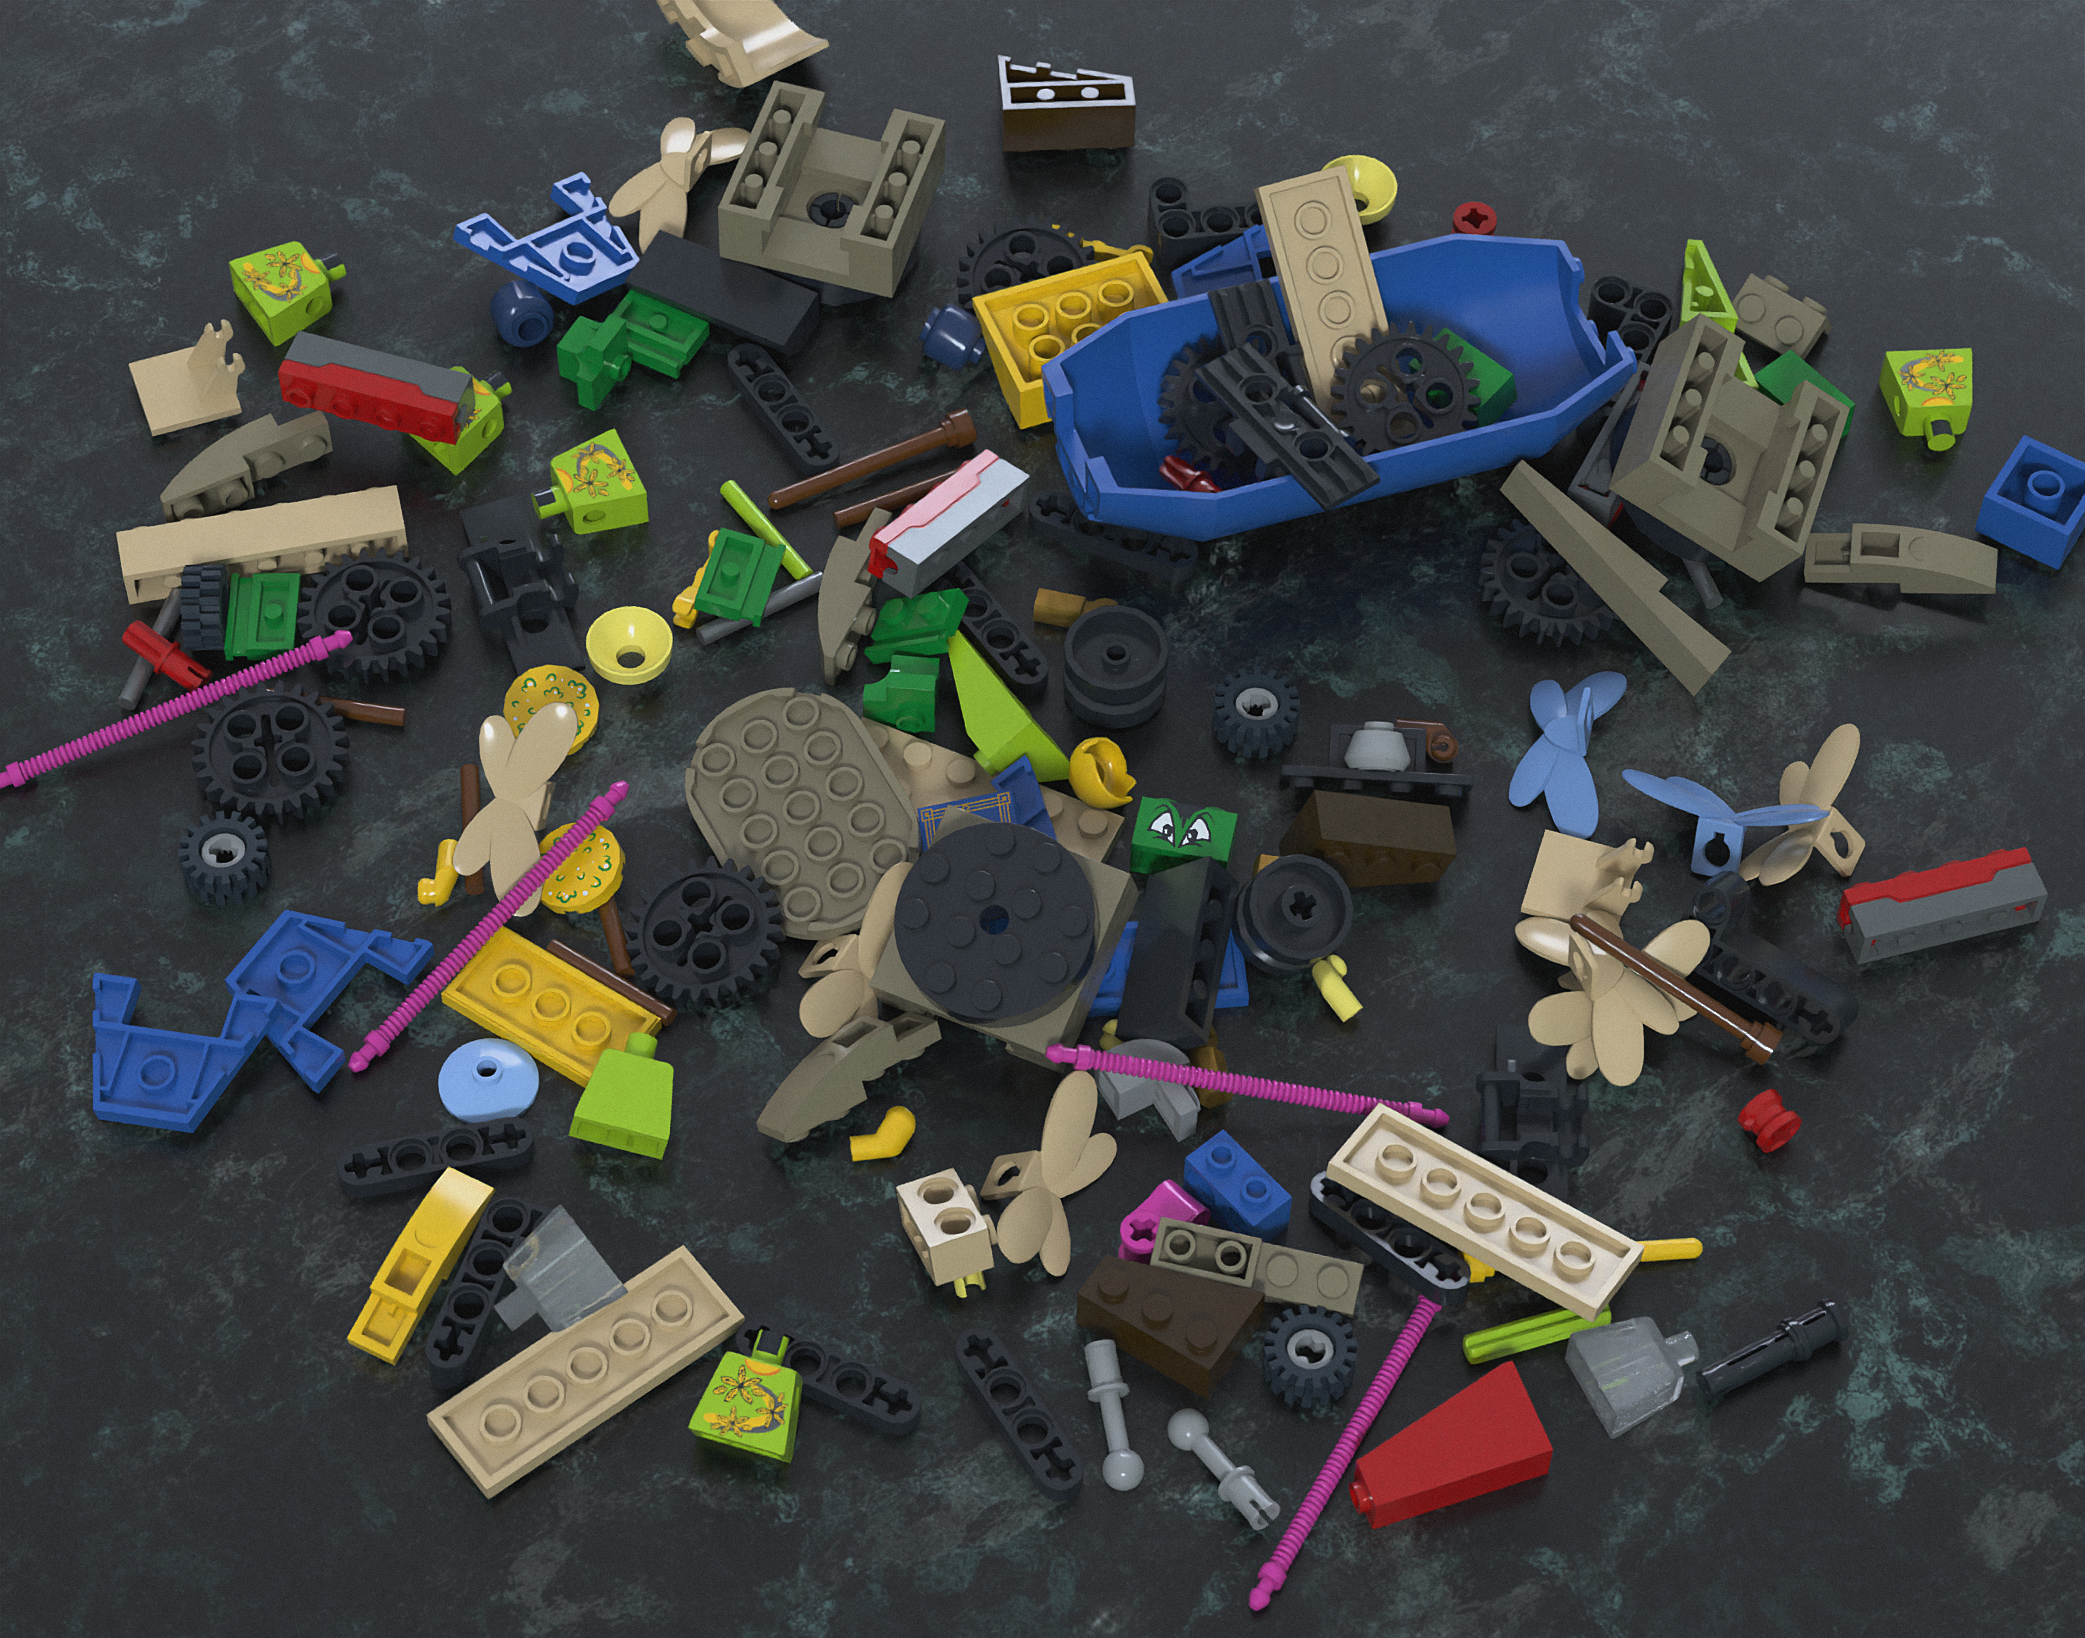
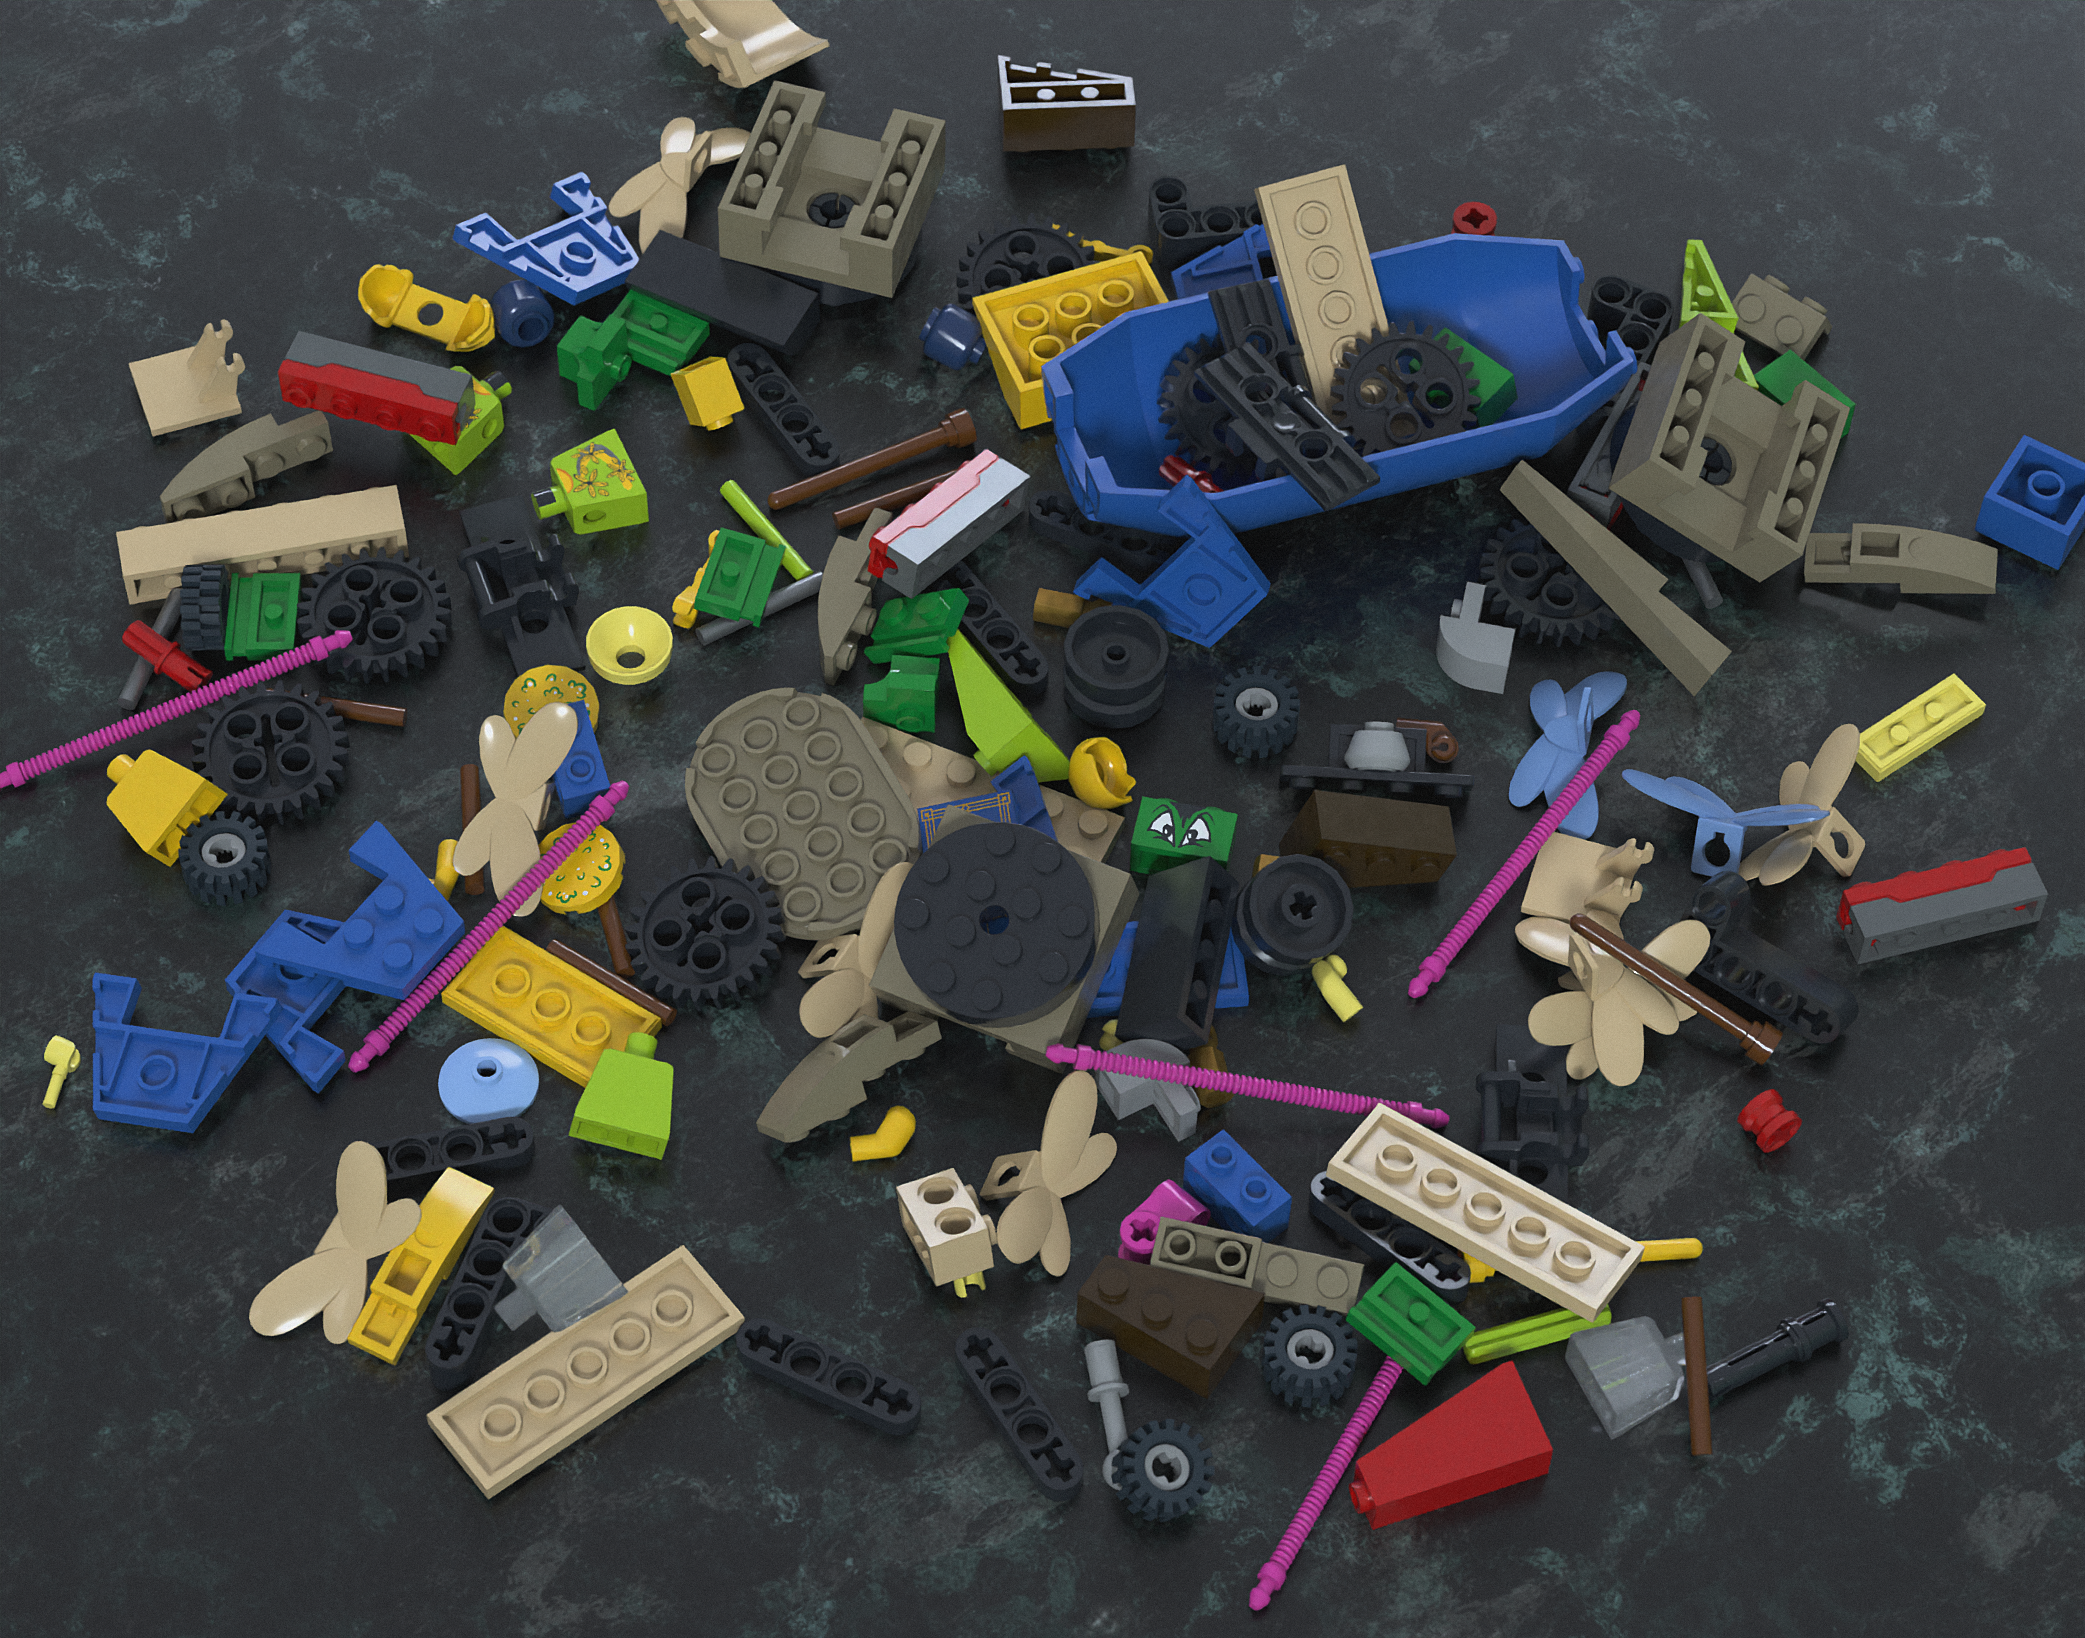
lime torso [229,241,346,347] -> none
lime torso [688,1330,803,1463] -> none
light grey pin [1167,1408,1280,1530] -> none
light yellow piece [1321,155,1397,225] -> none
lime torso [1878,348,1972,451] -> none
none -> light yellow hand [43,1035,81,1109]
none -> yellow torso [107,749,228,867]
none -> tan piece [249,1141,422,1344]
none -> blue wing [255,821,465,1000]
none -> yellow piece [358,264,495,352]
none -> blue brick [552,700,610,819]
none -> yellow brick [671,356,745,431]
none -> blue wing [1073,475,1271,648]
none -> black bush [1111,1419,1215,1522]
none -> green plate [1346,1262,1476,1386]
none -> dark pink hose [1408,710,1640,998]
none -> light grey brick [1436,582,1515,694]
none -> reddish brown bar [1681,1297,1713,1456]
none -> light yellow tile [1855,674,1986,783]

